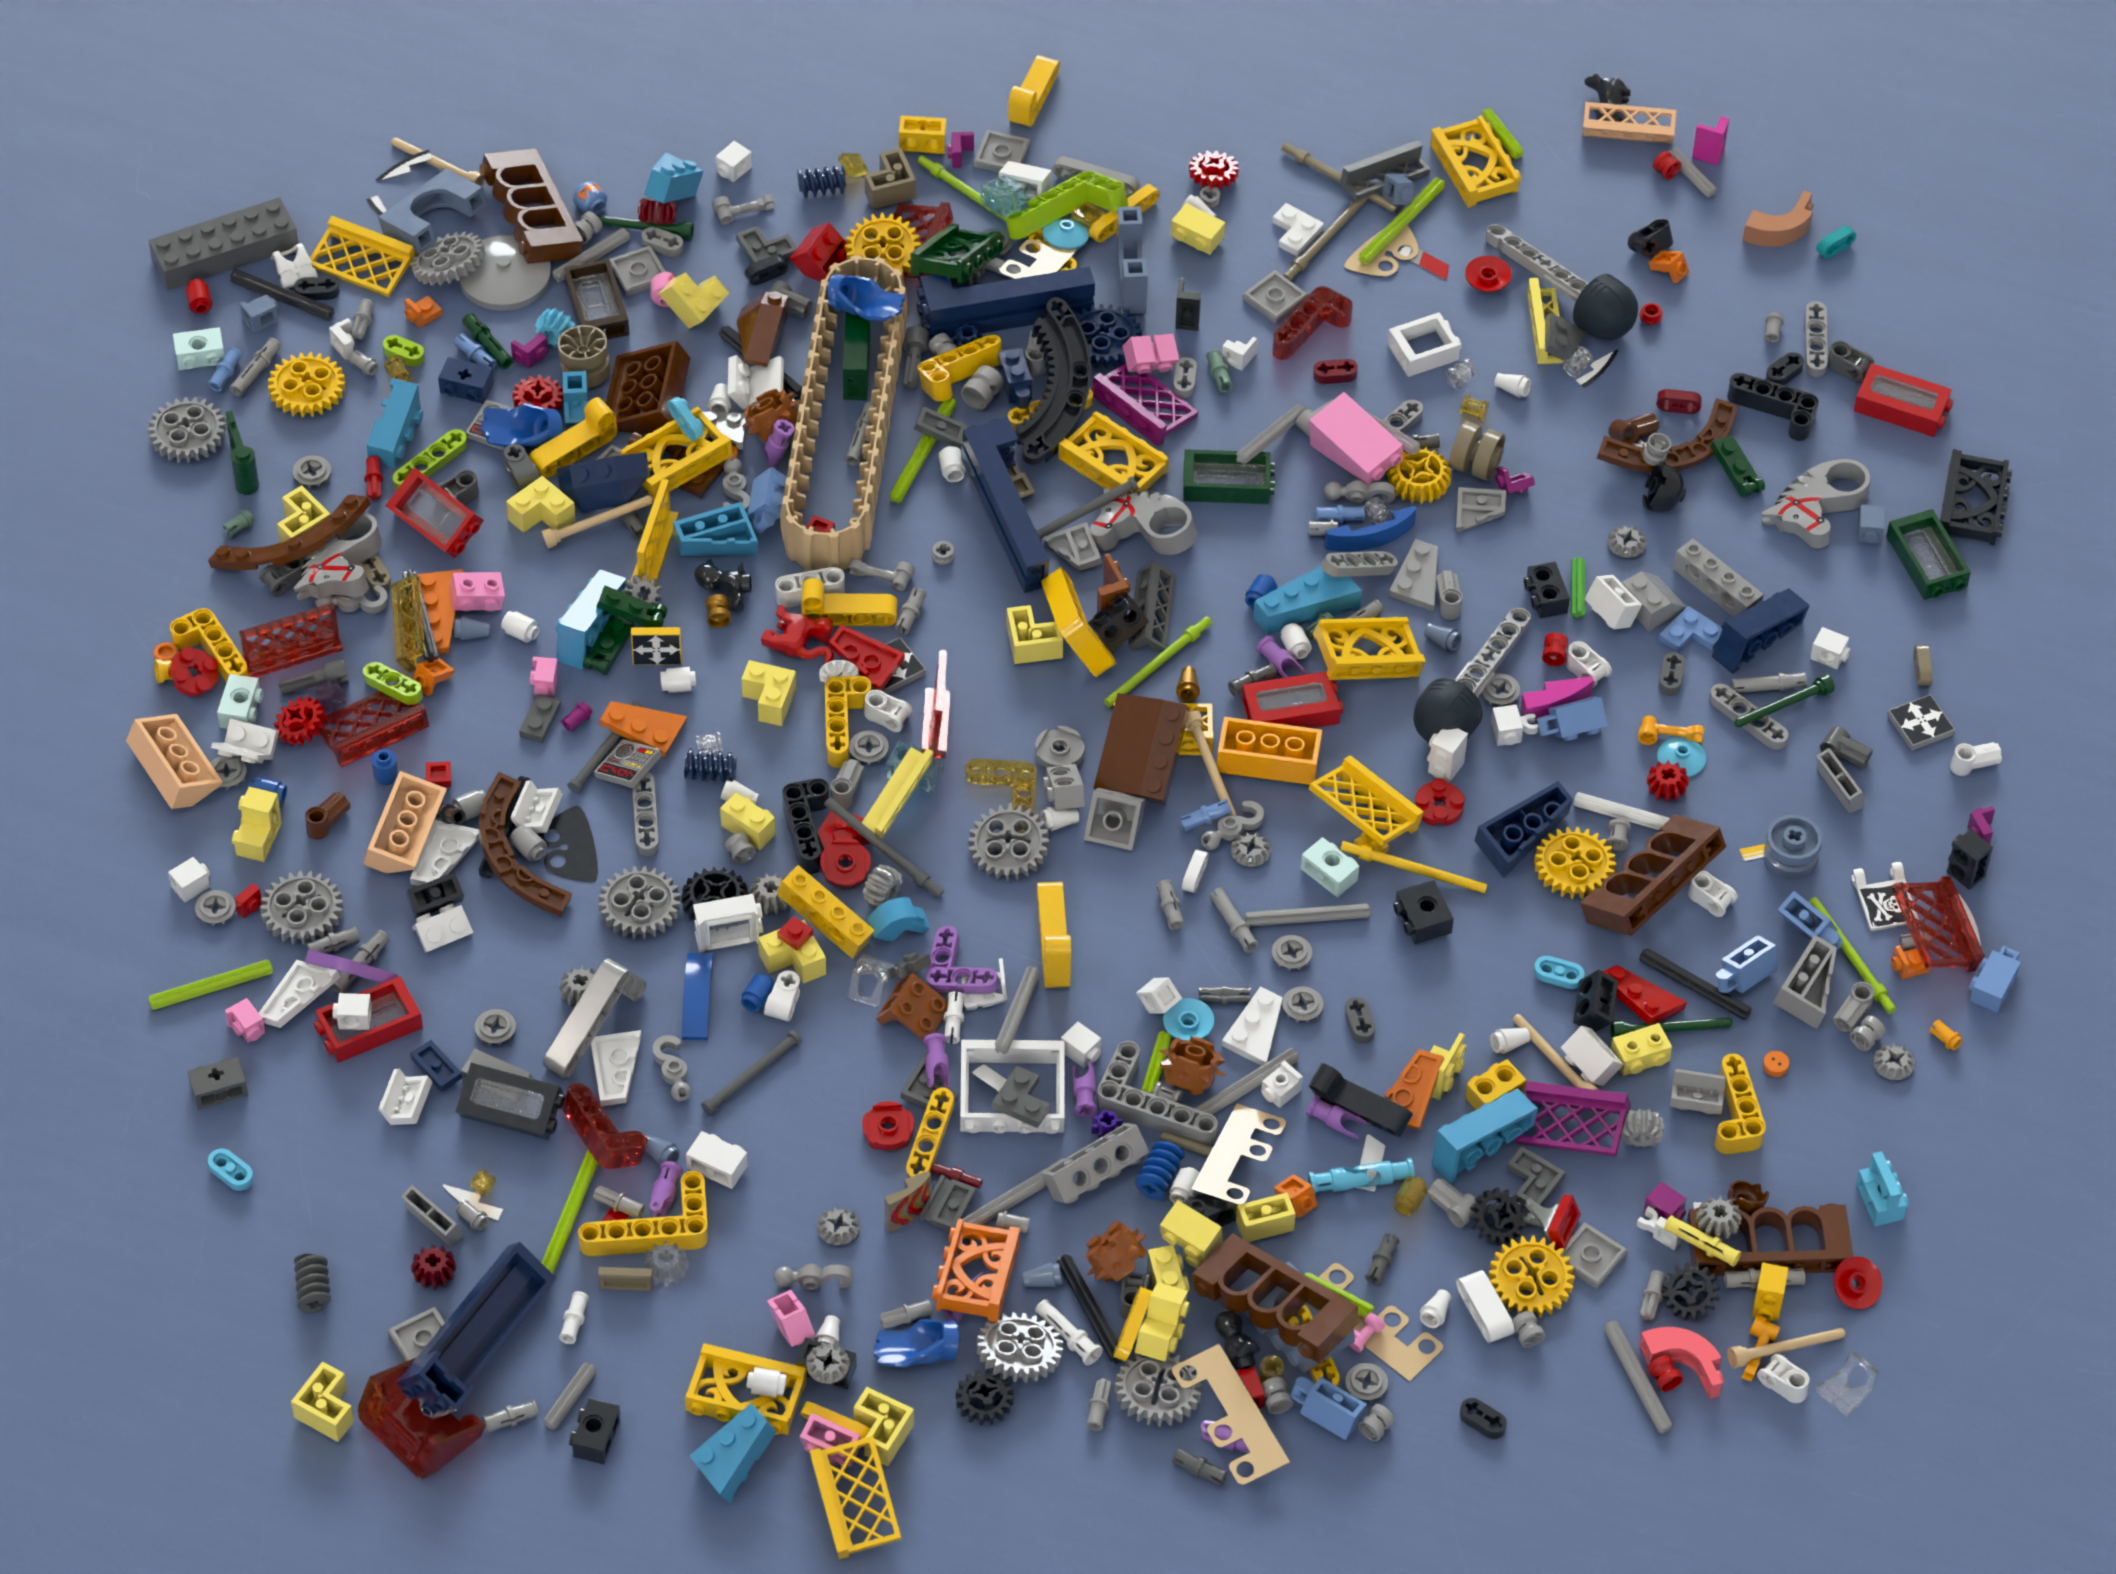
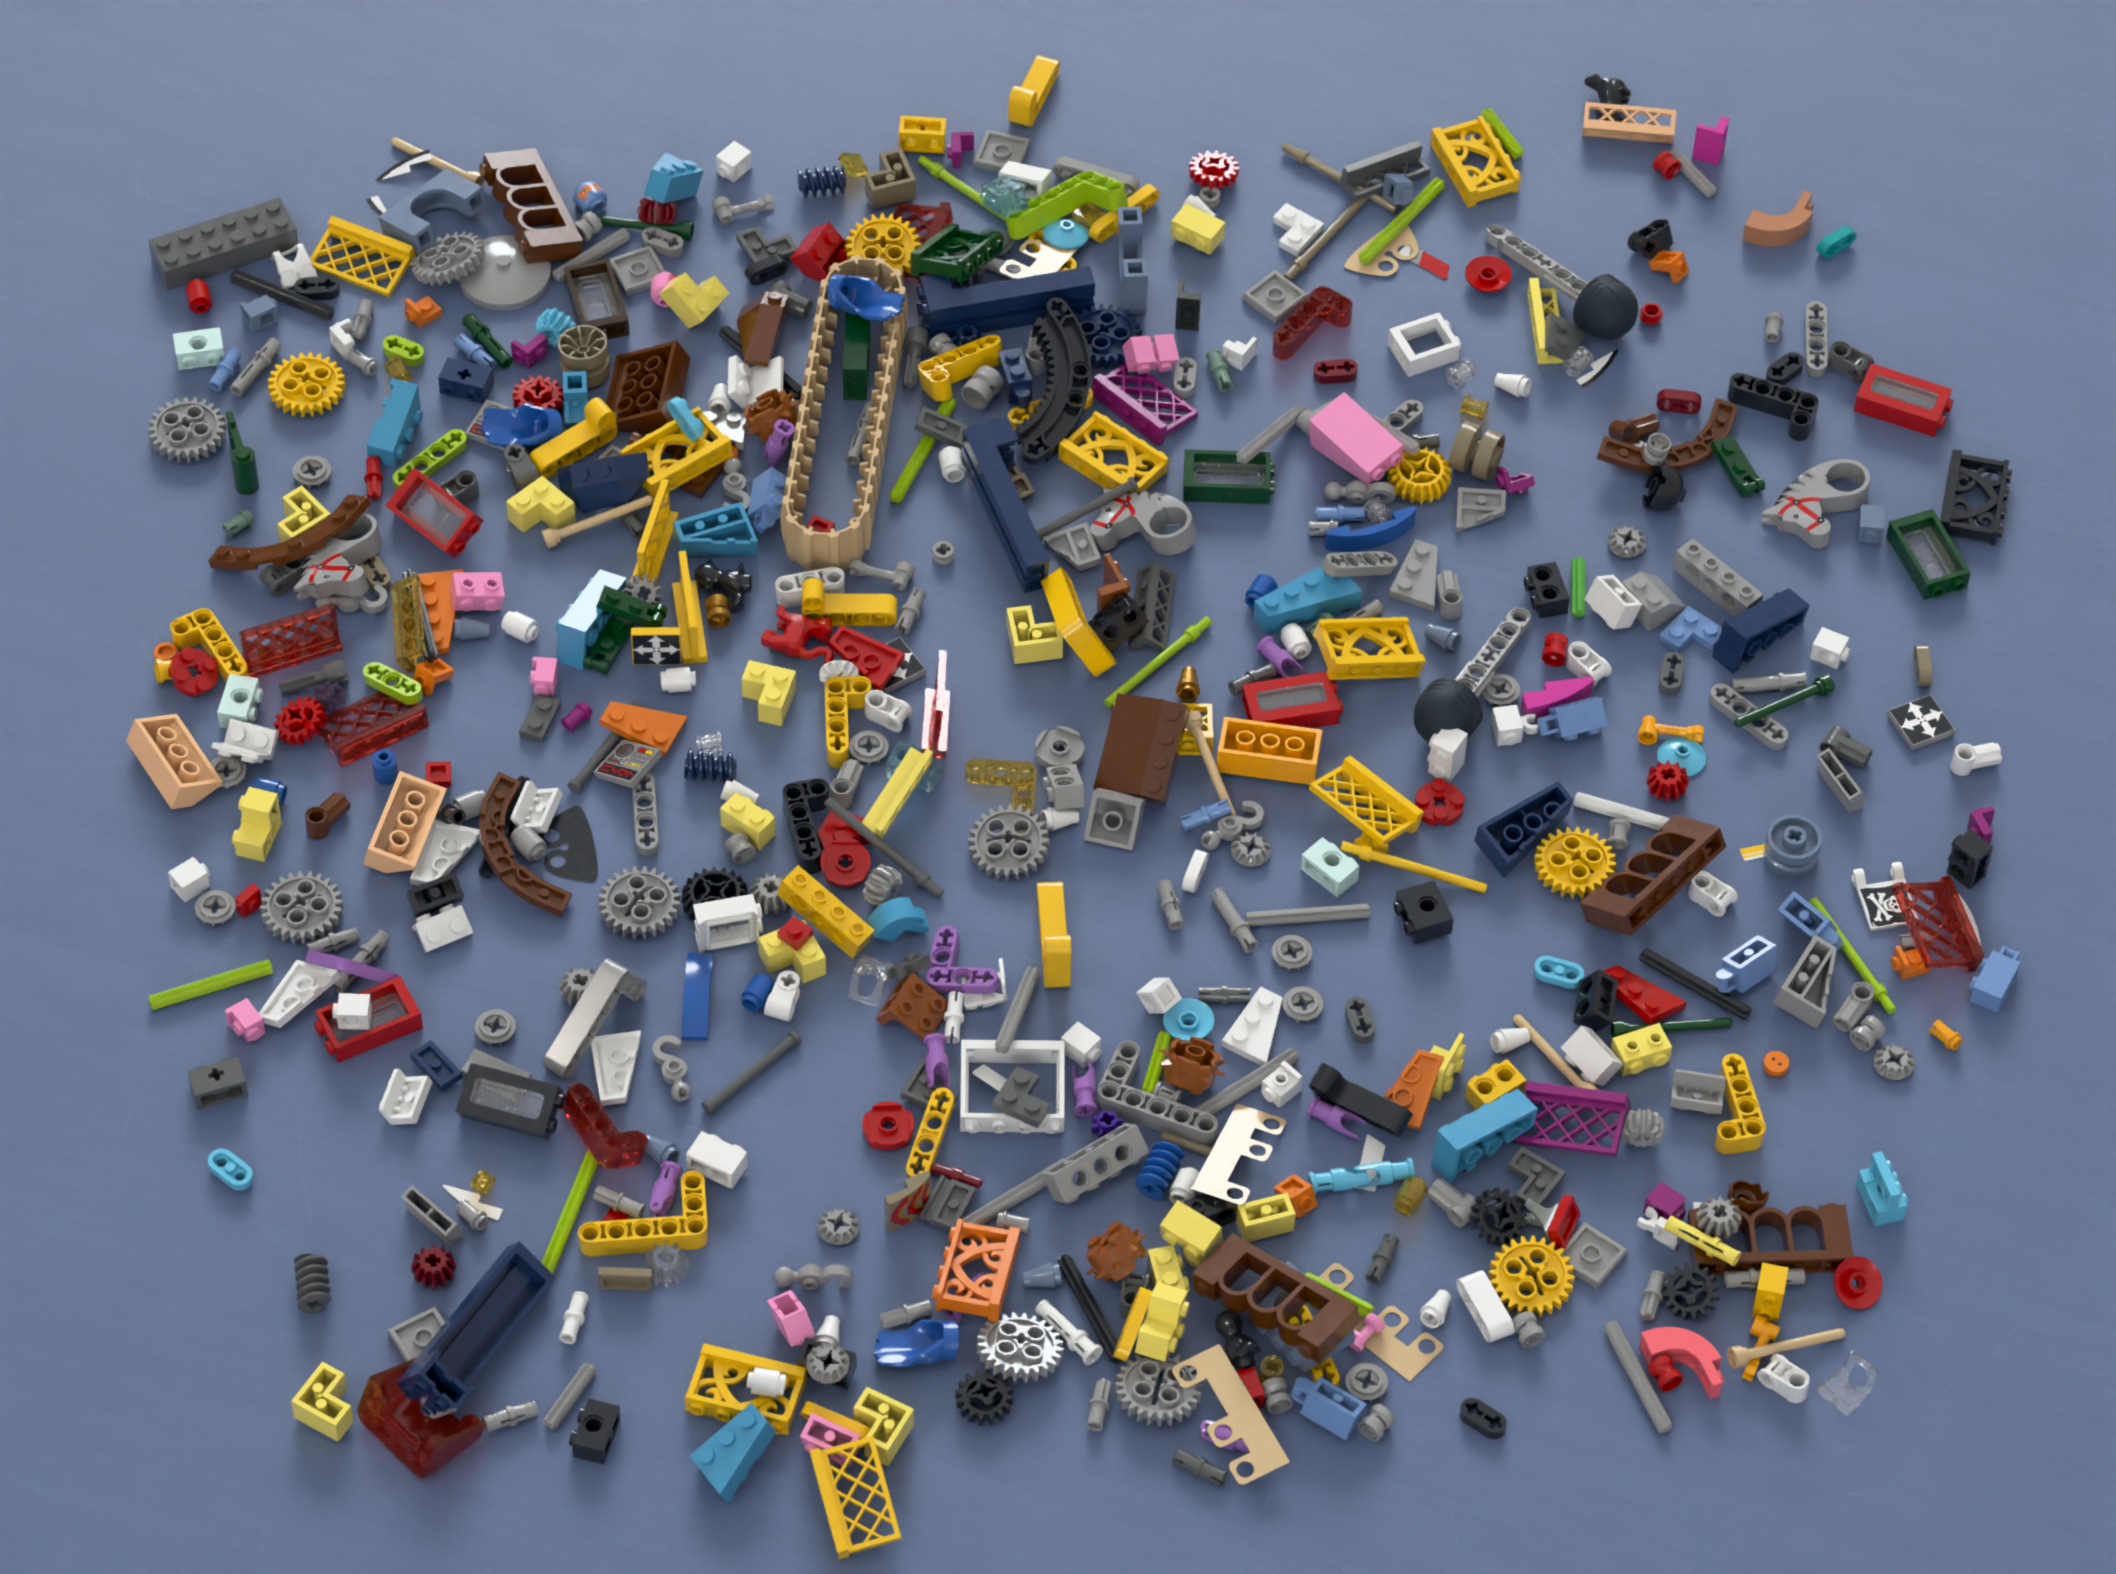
none -> yellow fence [672,551,708,665]

